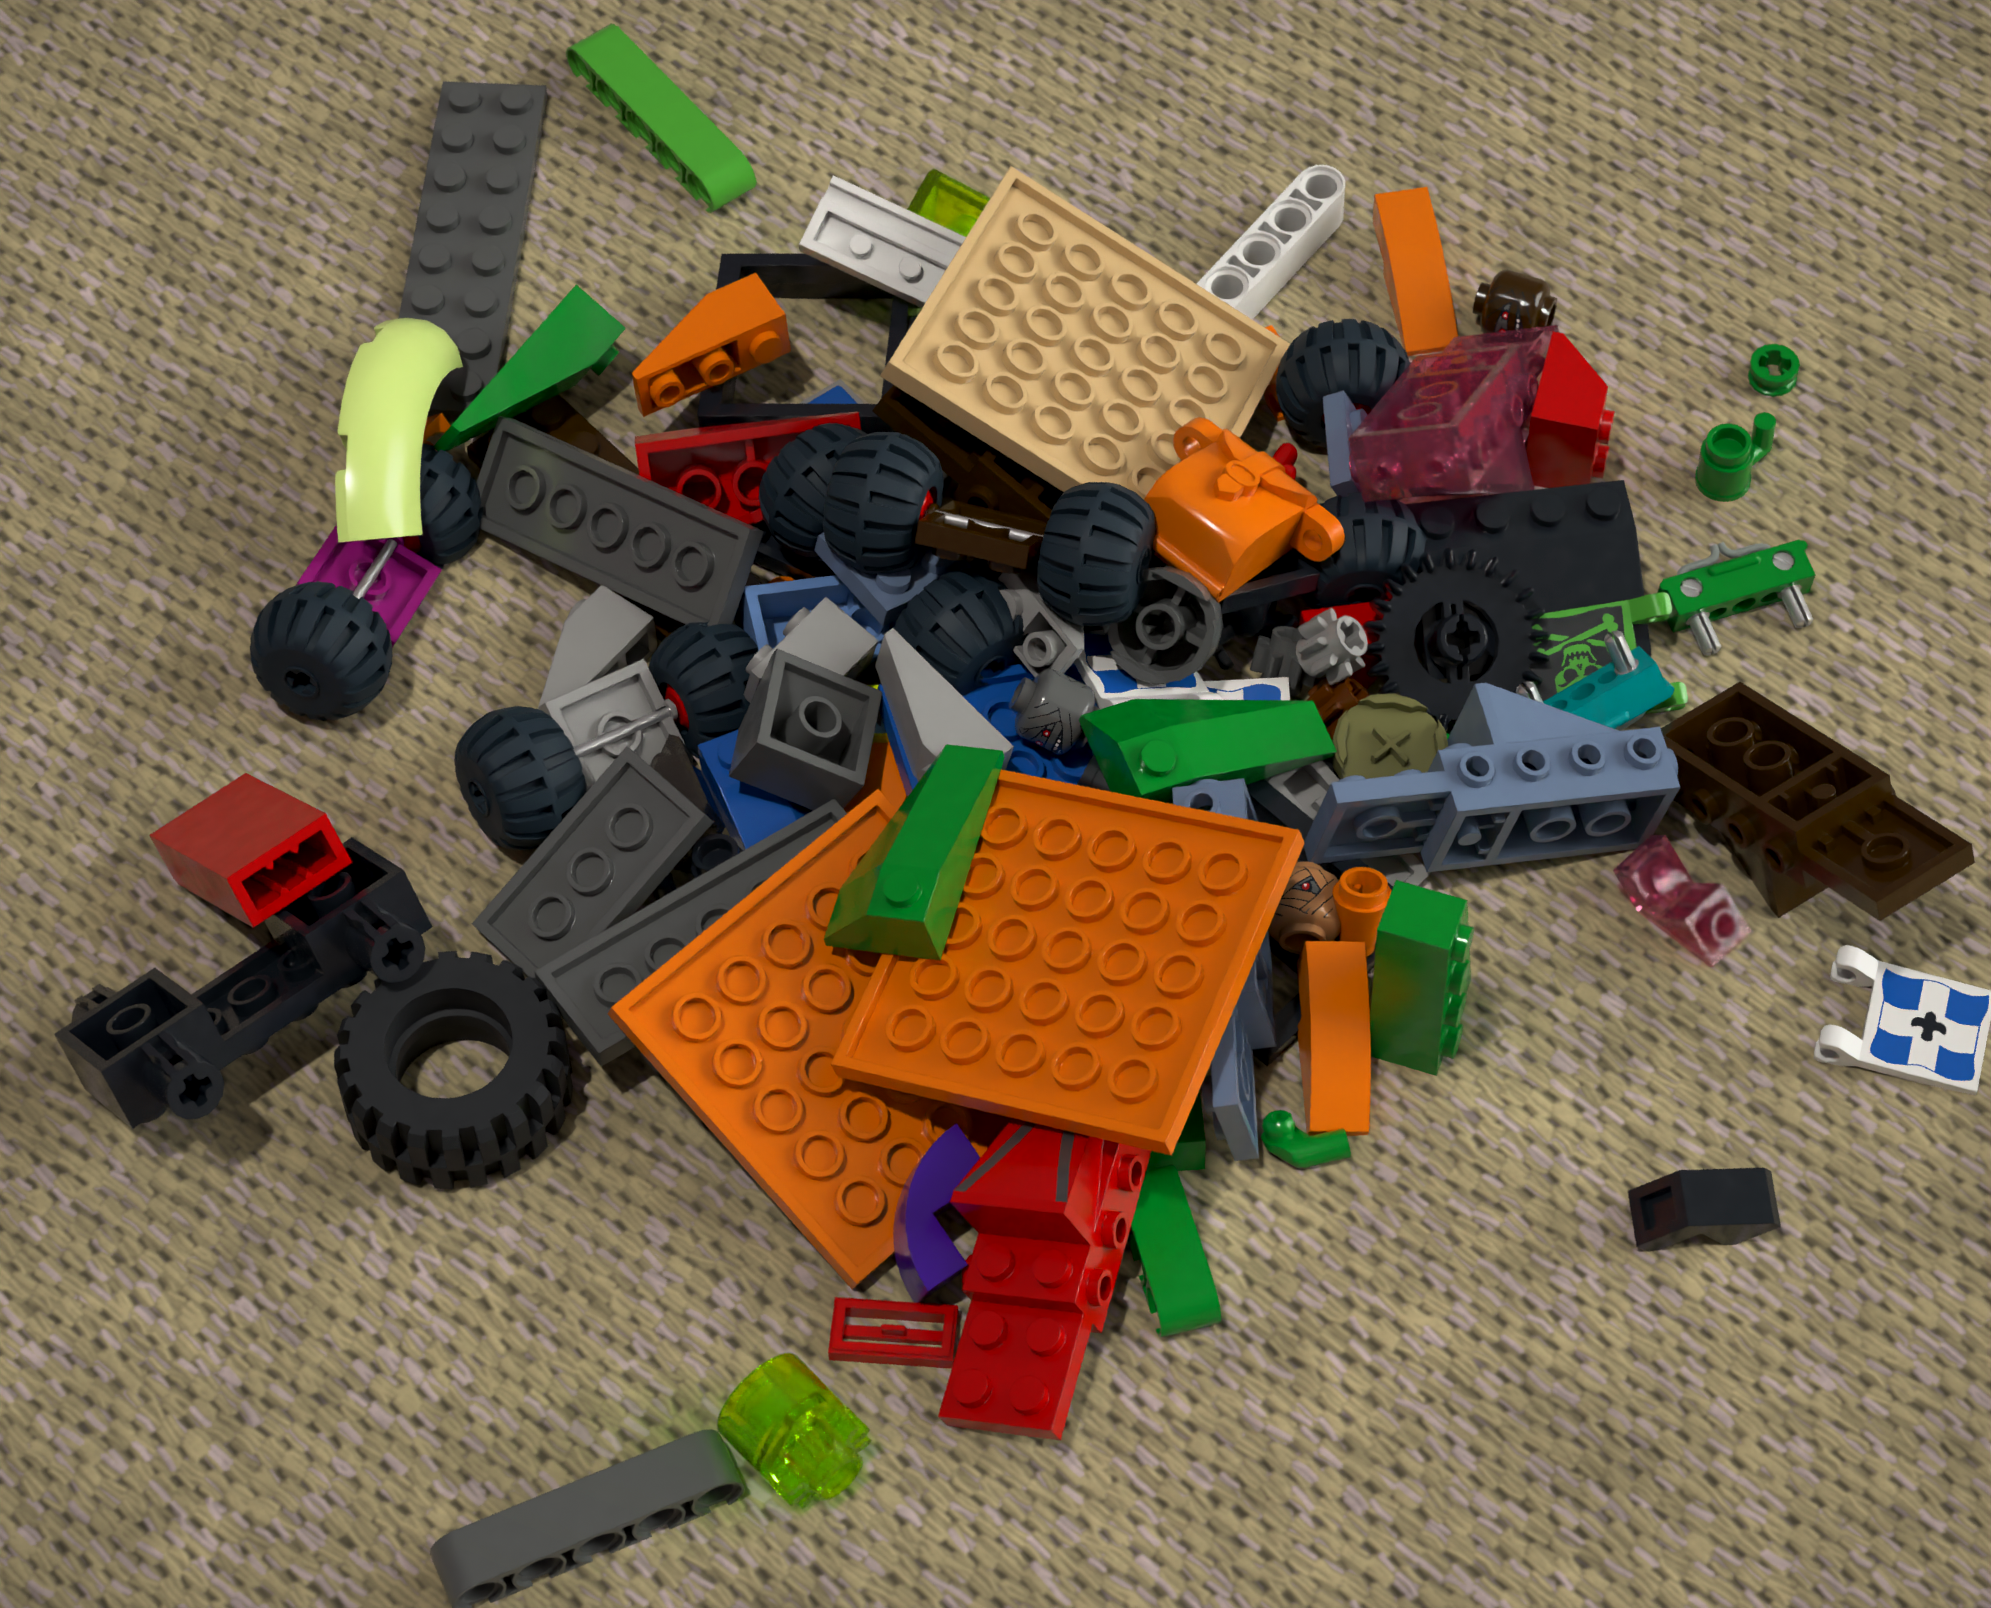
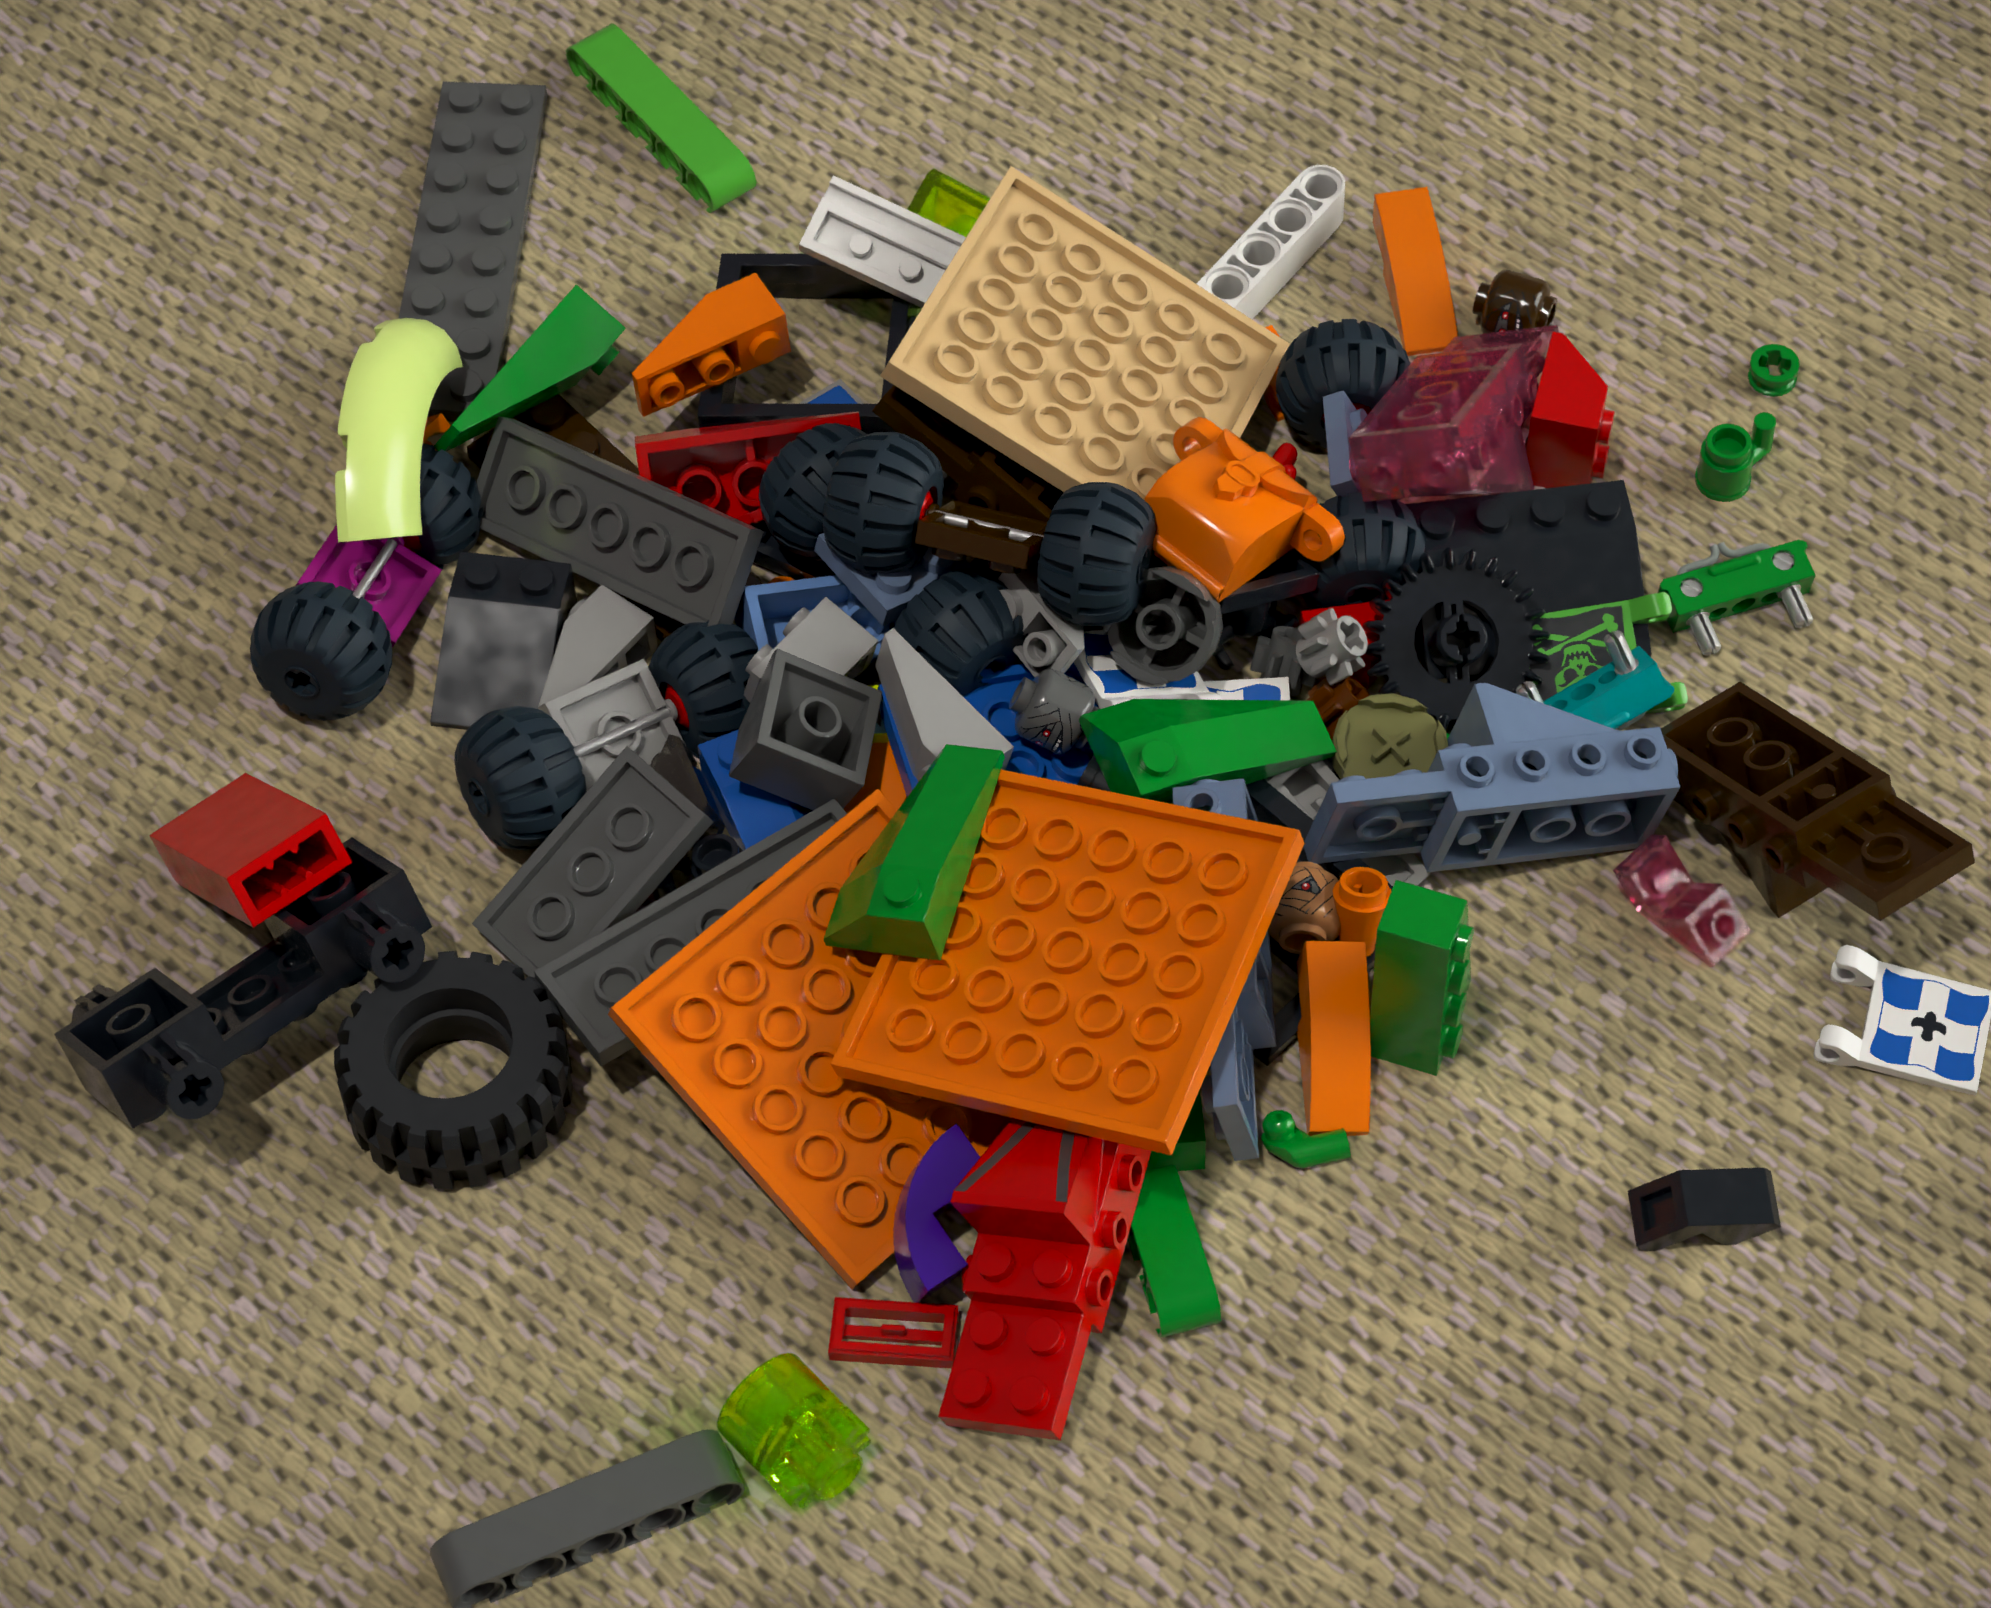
none -> black slope [430,551,577,730]

